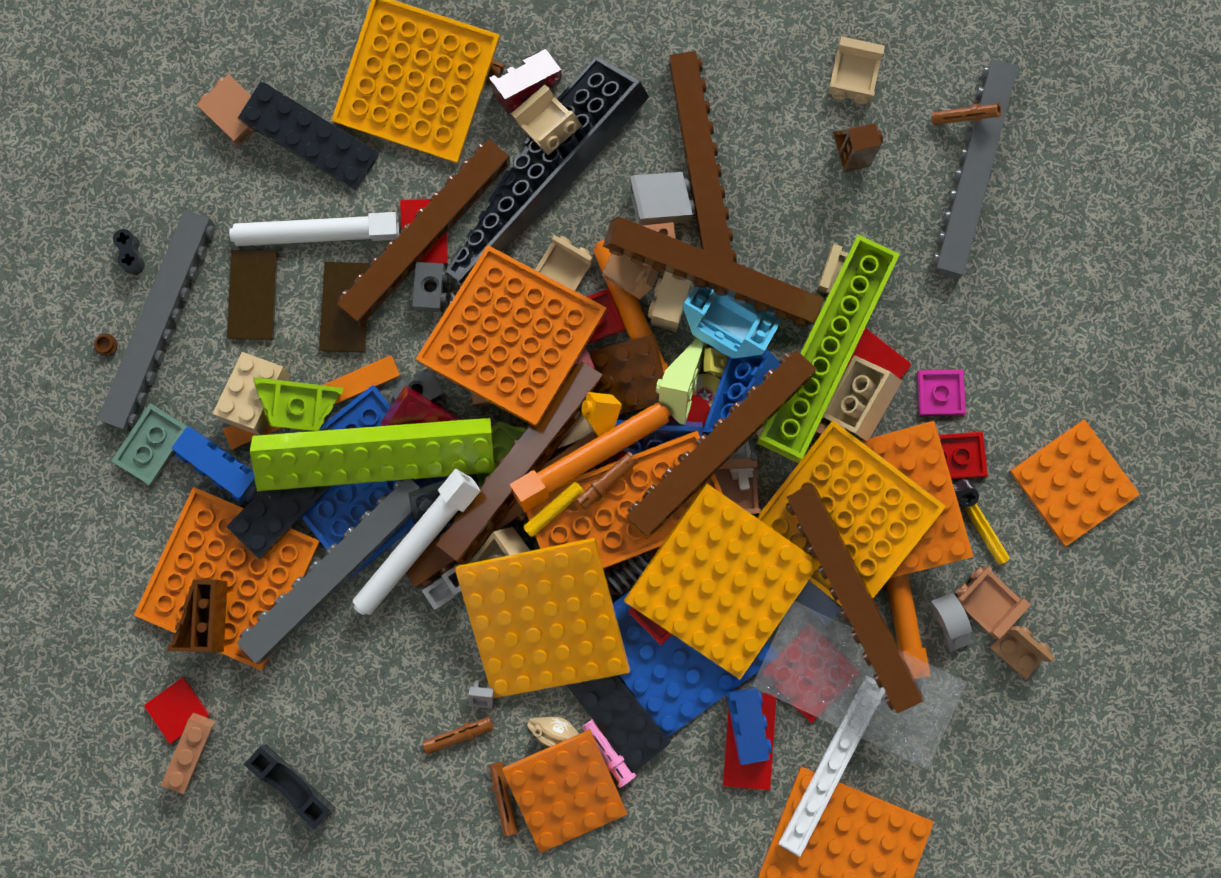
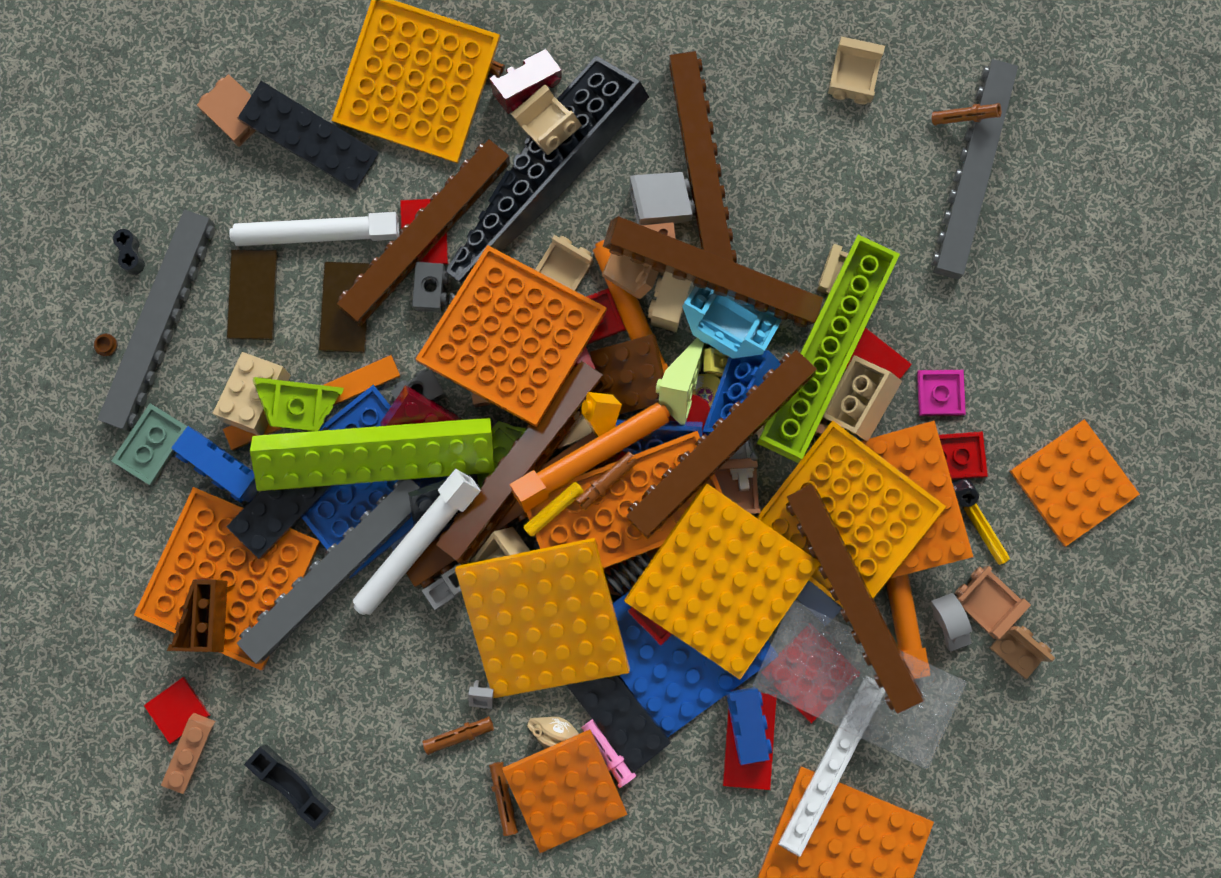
reddish brown wedge [833,123,883,173] -> none

